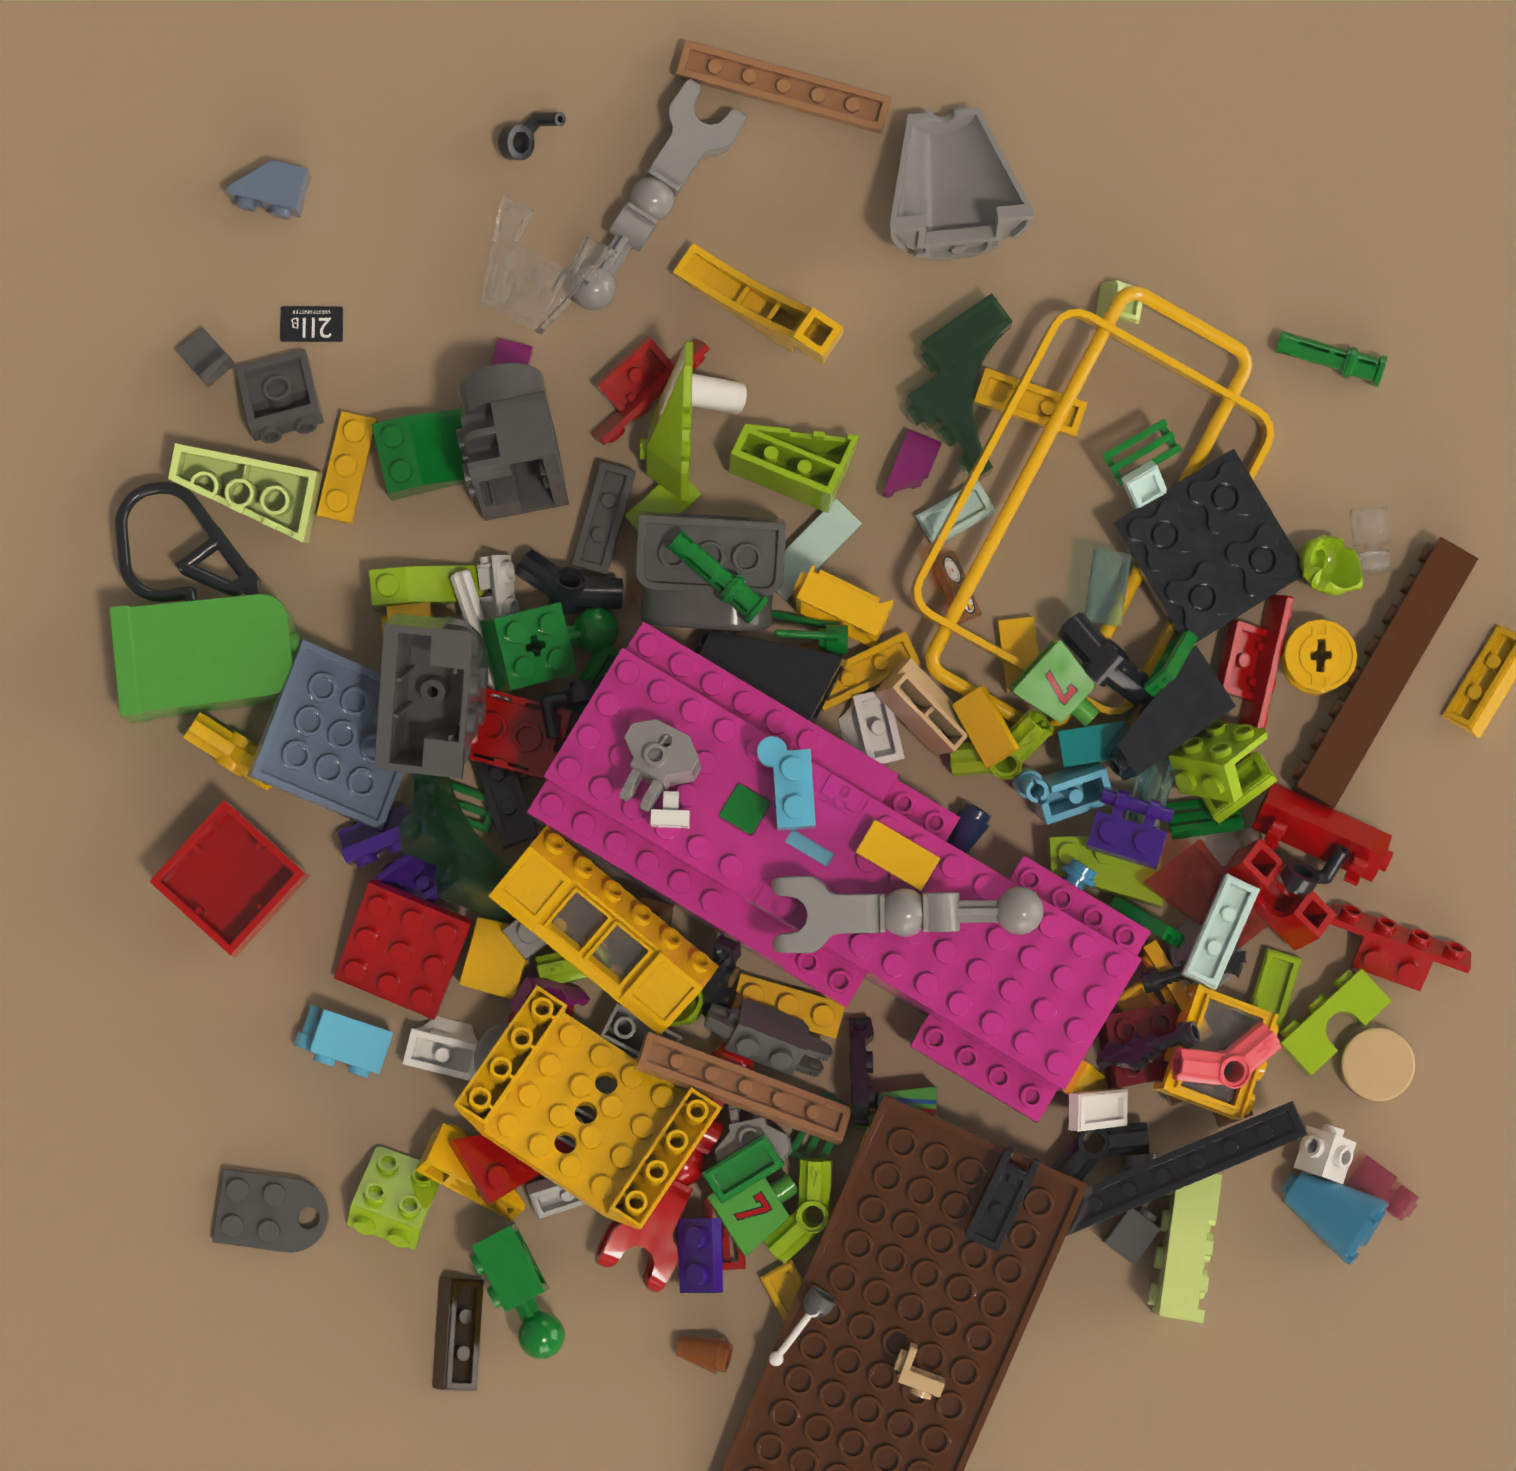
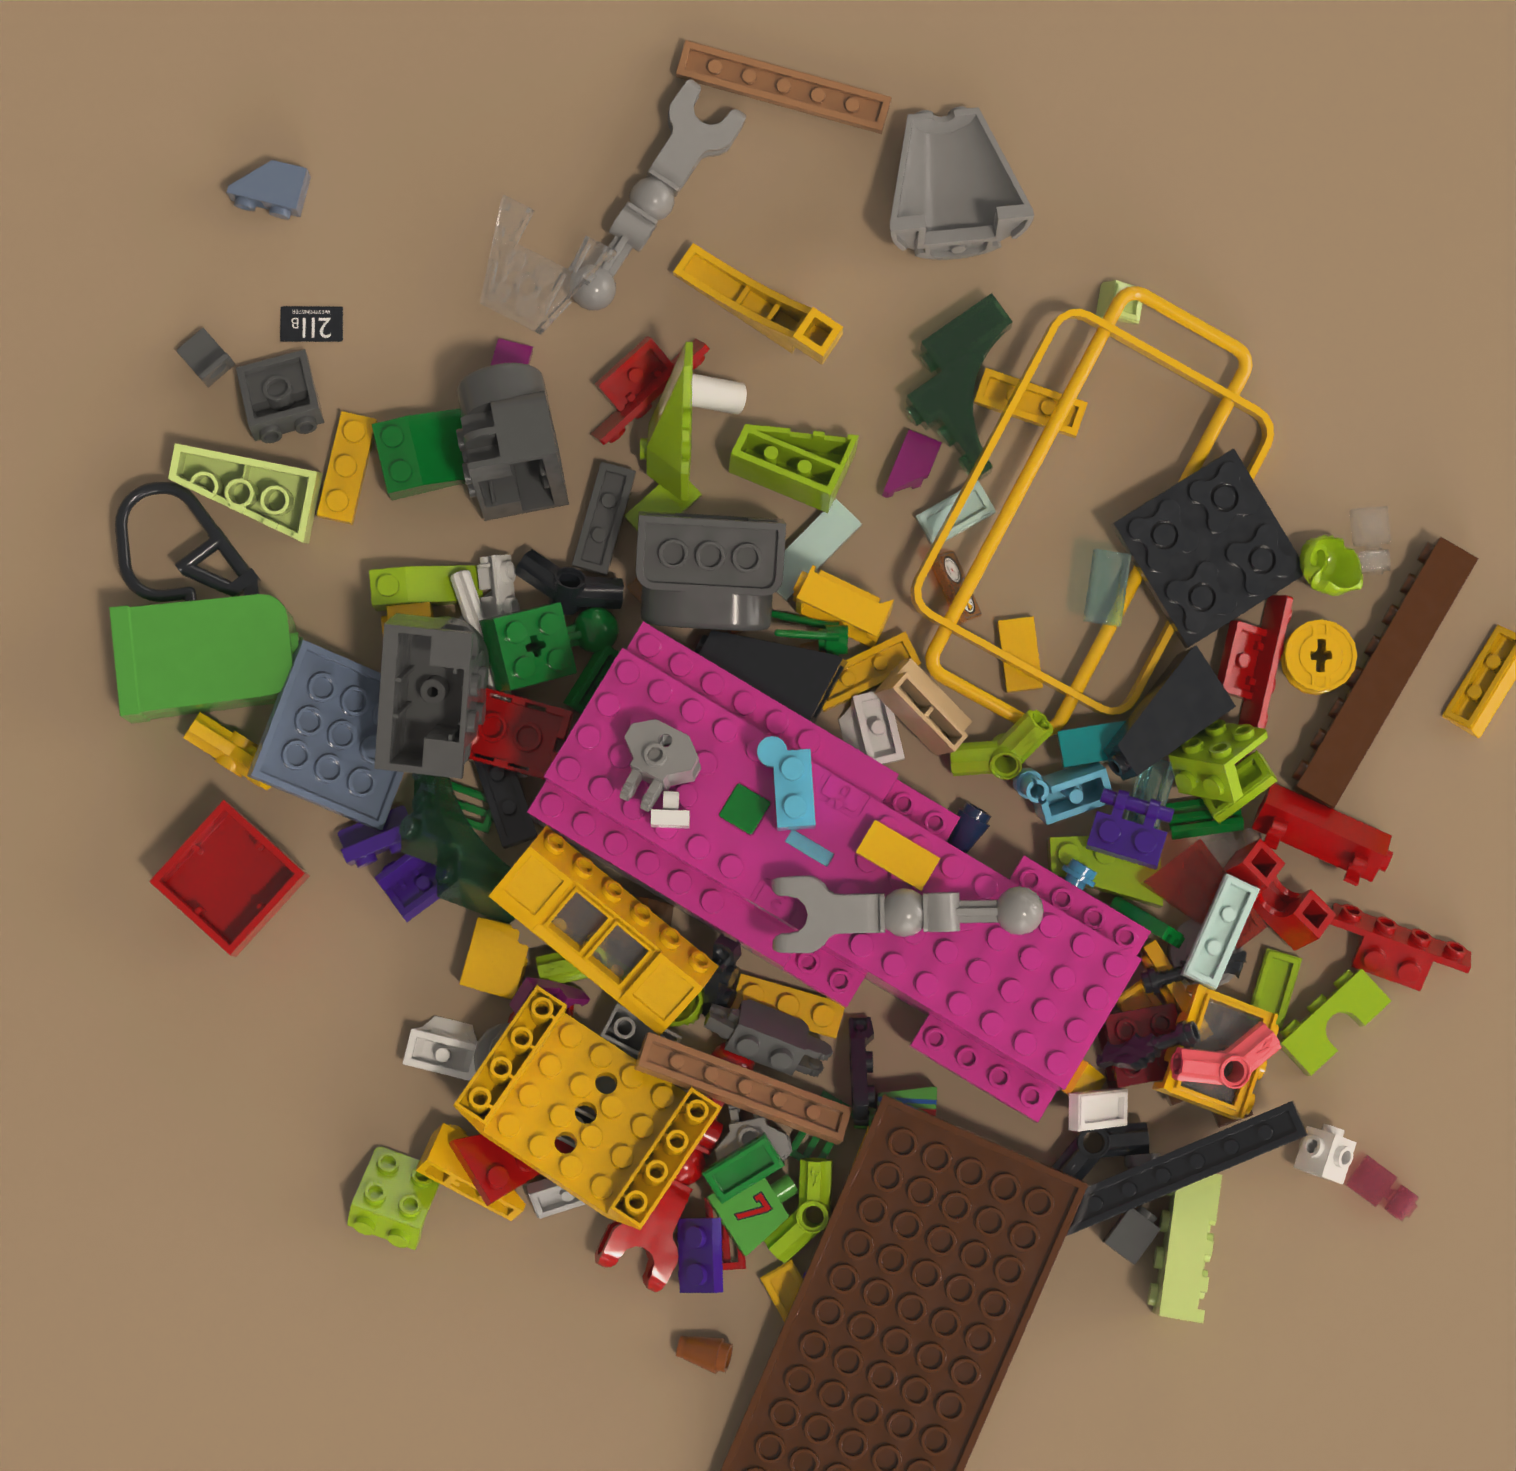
dark grey plate [213,1169,329,1253] -> none
medium azure hinge [293,1004,394,1078] -> none
red plate [334,878,473,1020] -> none
dark brown slope [432,1277,484,1391] -> none
green brick [469,1223,565,1359] -> none
black plate [498,112,566,160] -> none
light grey plate [502,920,546,961] -> none
black plate [540,679,599,740] -> none
green pin [667,530,769,624] -> none
hinge [769,1285,836,1366] -> none
tan bracket [893,1342,945,1400] -> none
yellow tile [952,686,1020,768] -> none
black hinge [964,1145,1041,1252] -> none
bright green torso [1007,638,1099,726] -> none
black piece [1058,612,1151,706] -> none
green tile [1100,418,1182,487] -> none
light aqua tile [1121,460,1167,509] -> none
green tile [1144,630,1198,697] -> none
green pin [1275,330,1387,388] -> none
black plate [1280,844,1350,895] -> none
dark azure cone [1282,1171,1389,1265] -> none
tan tile [1340,1028,1415,1101] -> none

